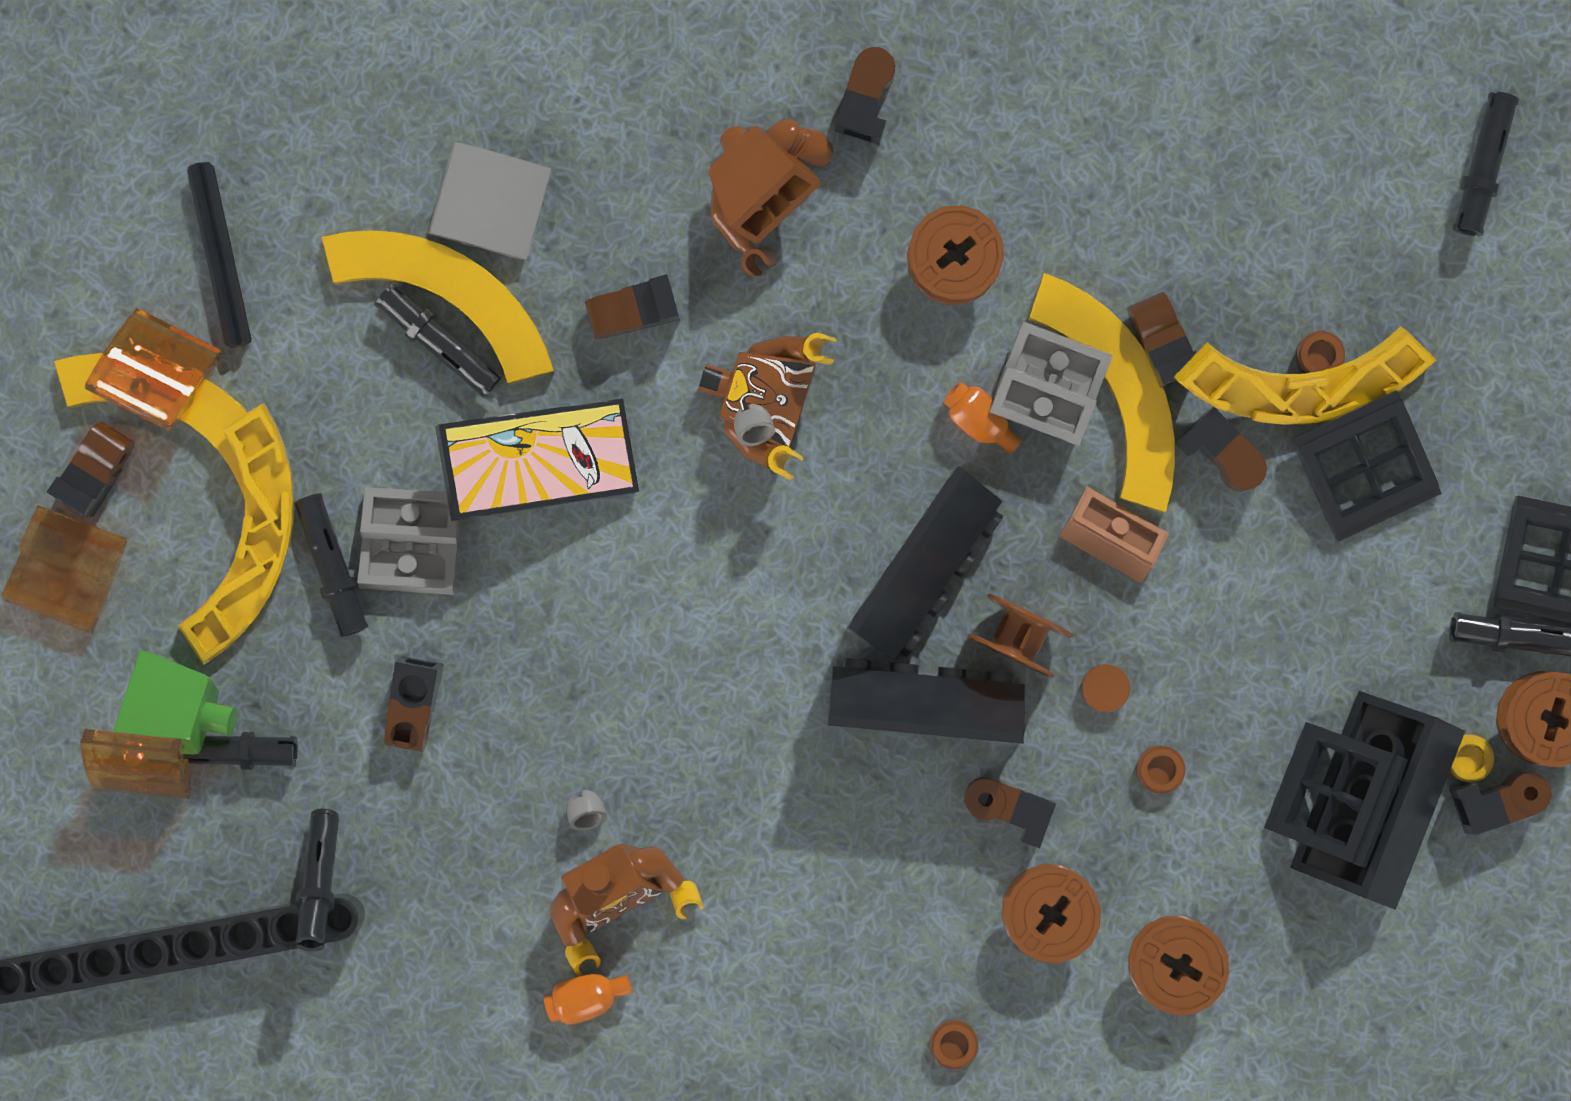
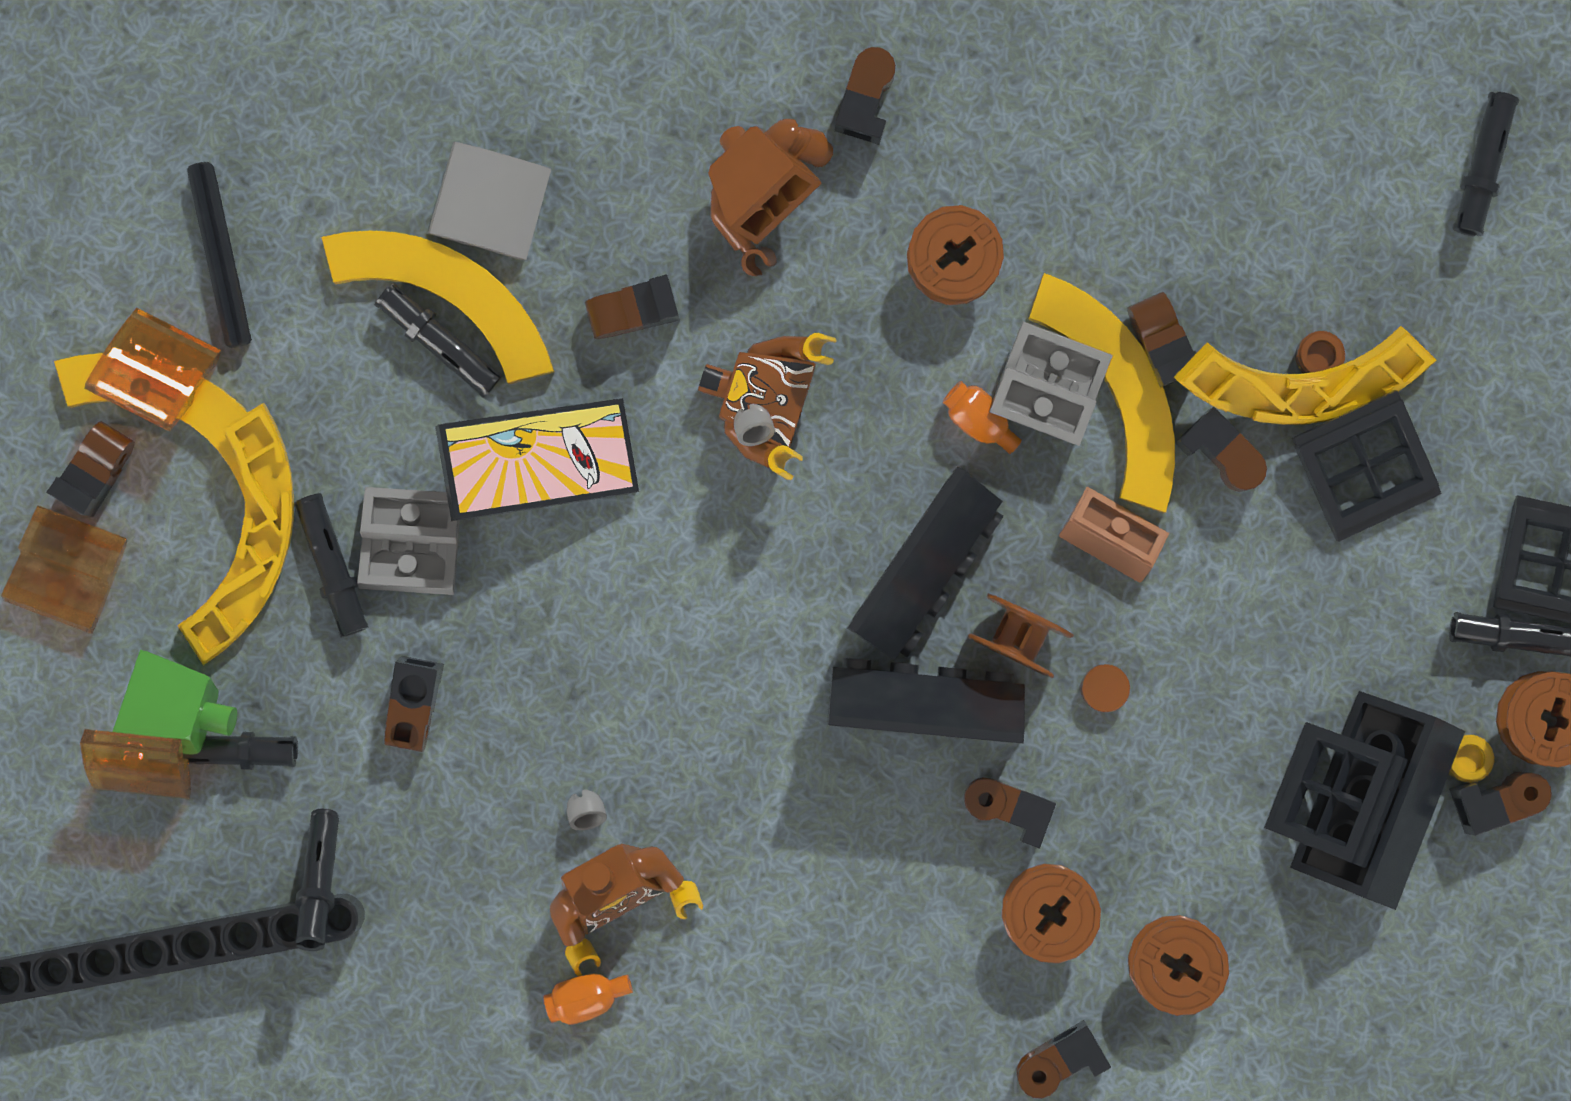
dark orange tile [930,1019,978,1069] -> none
dark orange tile [1136,745,1185,794] -> none
none -> leg [1016,1020,1111,1099]

